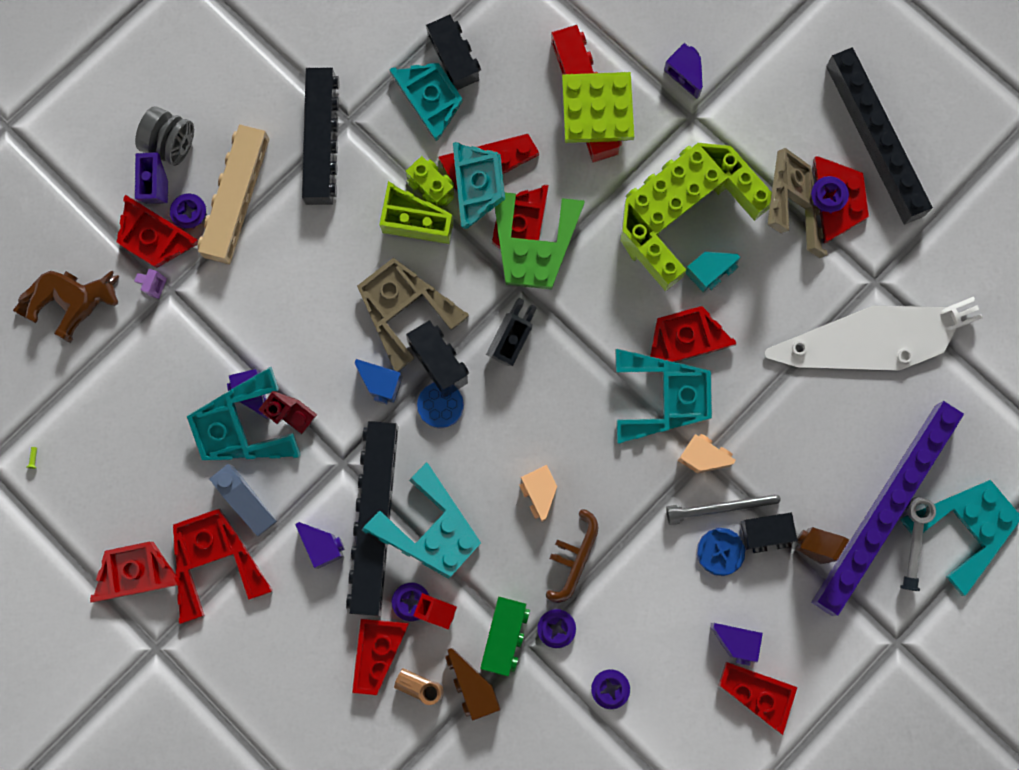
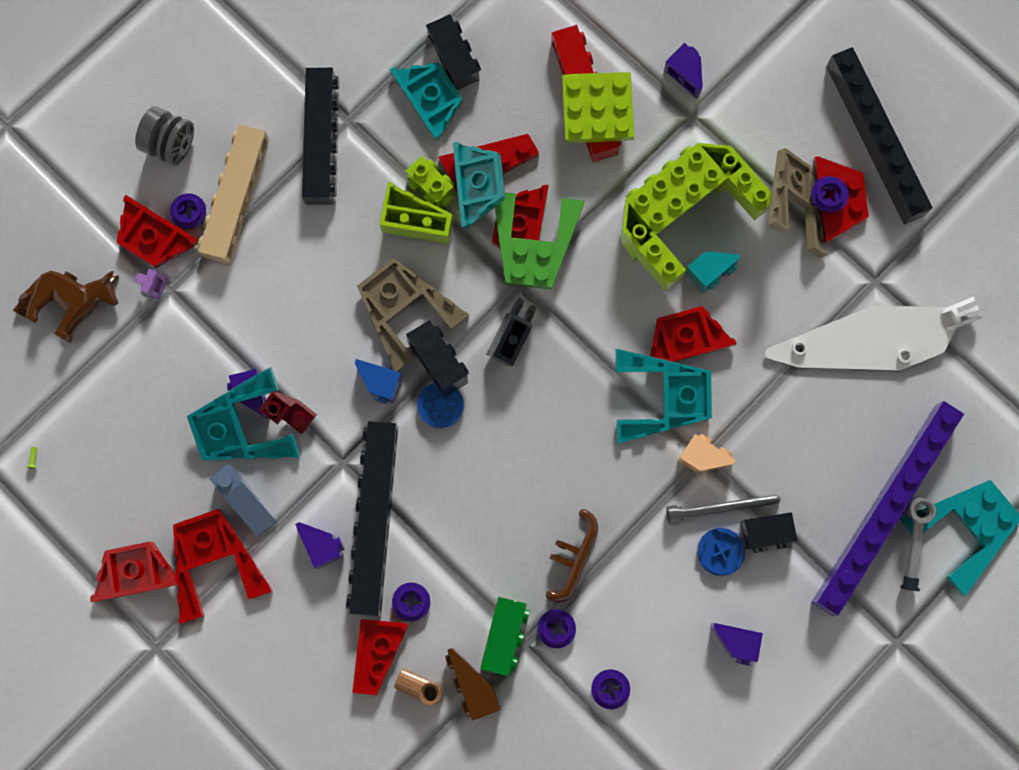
dark purple slope [135,153,168,204] -> none
teal wing [362,462,481,579] -> none
red brick [413,593,457,630] -> none
light nougat slope [519,465,557,522] -> none
red wing [718,662,798,735] -> none
reddish brown slope [796,527,849,565] -> none

